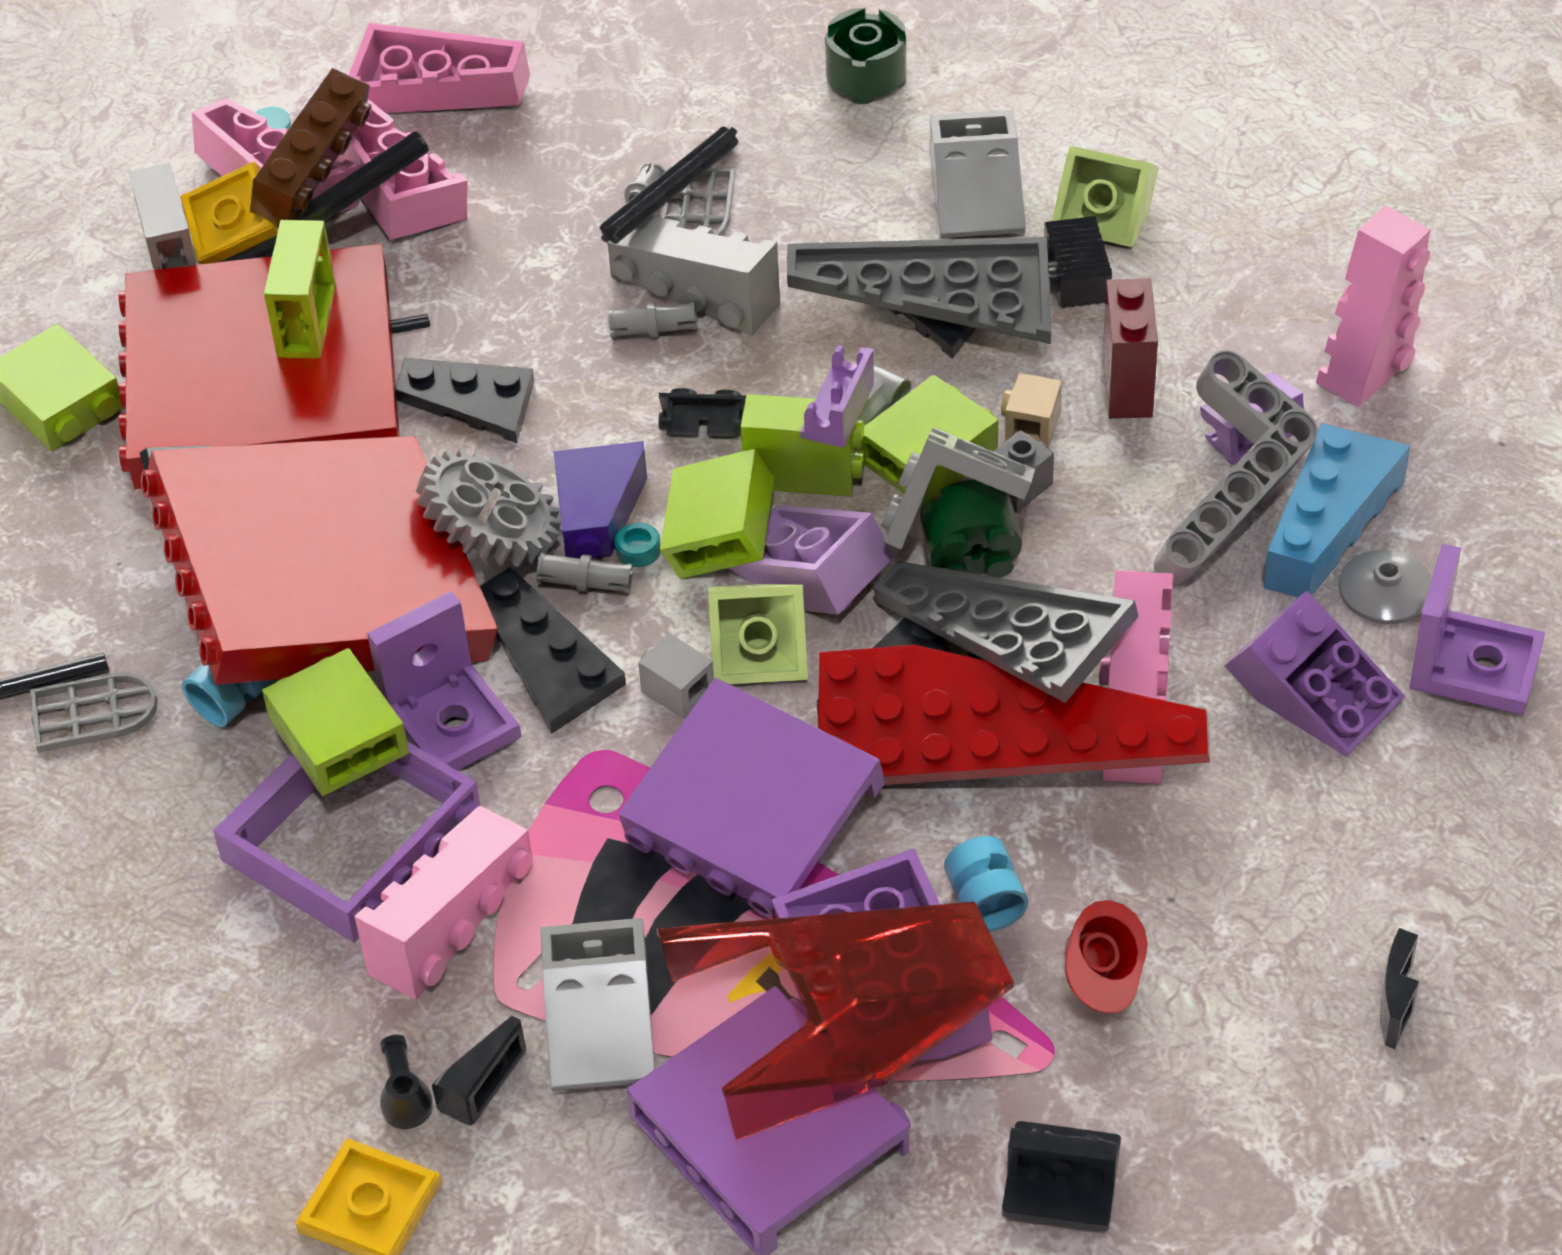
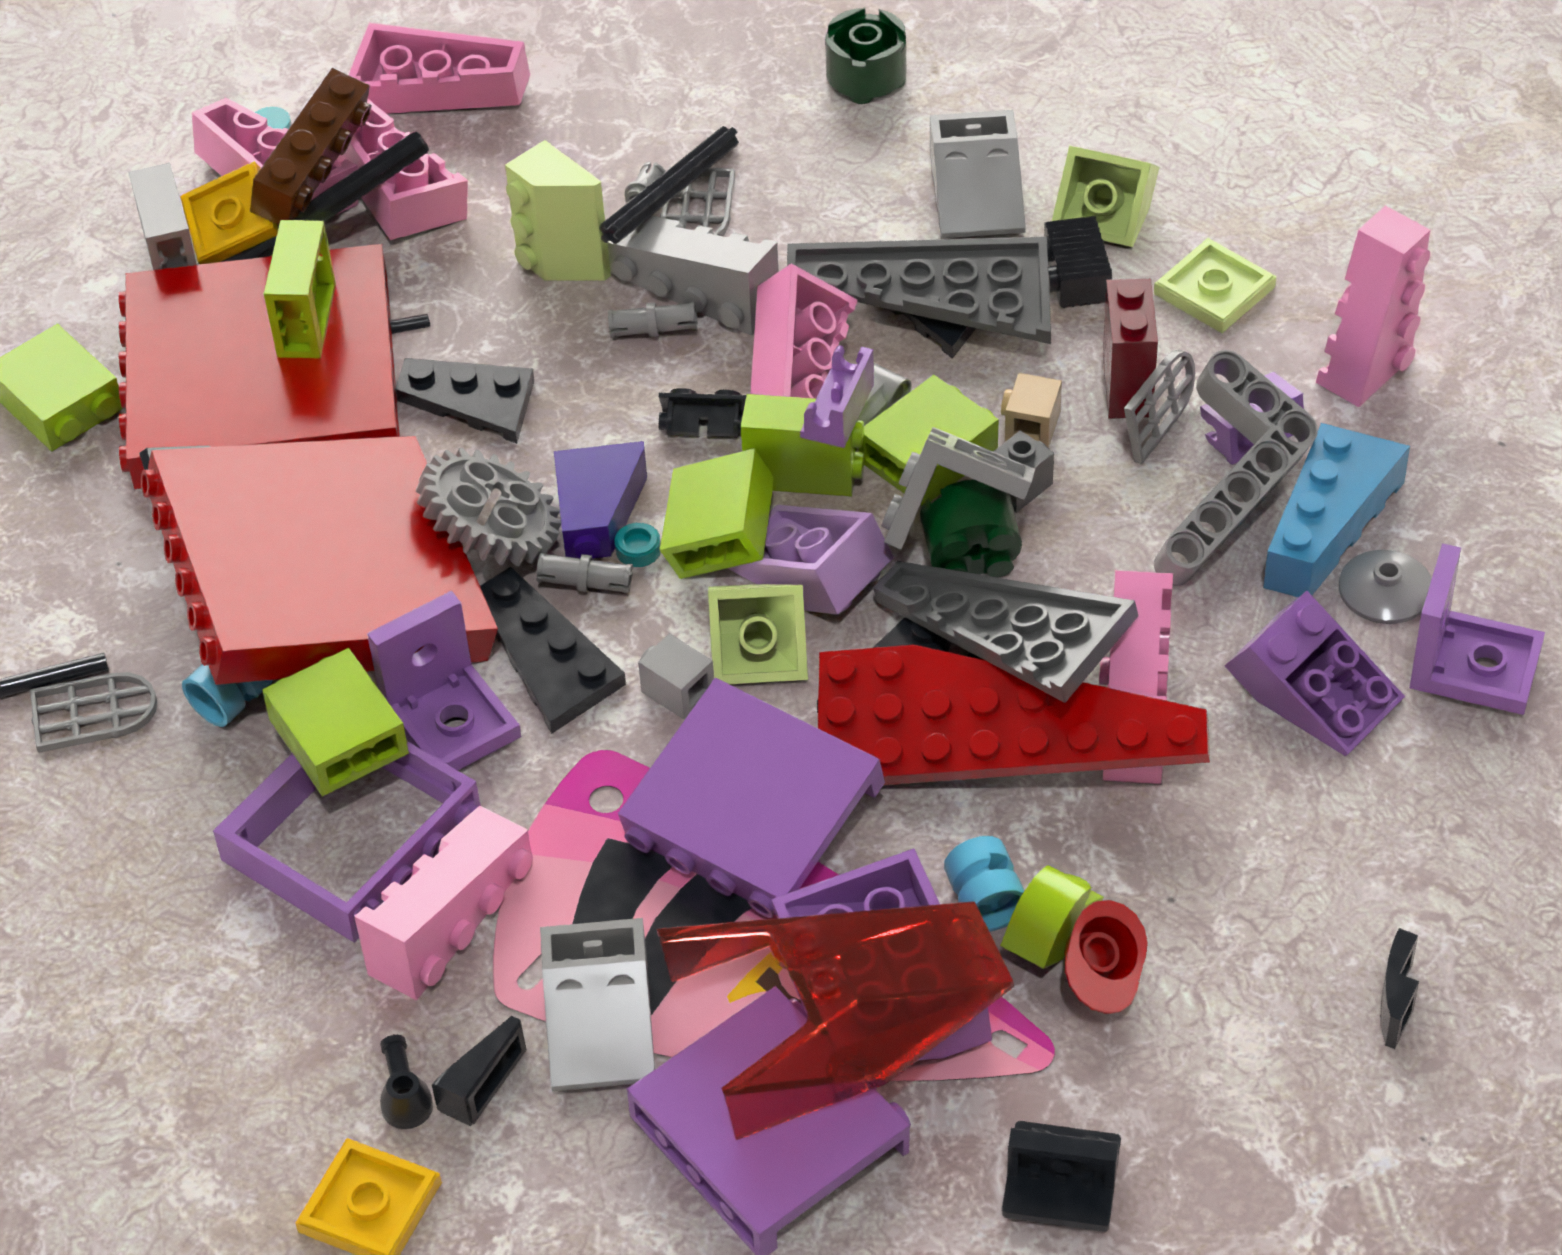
none -> yellowish green slope [505,140,611,281]
none -> bright pink wedge [750,263,857,399]
none -> lime brick [1000,865,1104,969]
none -> light grey window [1124,350,1195,464]
none -> yellowish green tile [1154,238,1276,333]

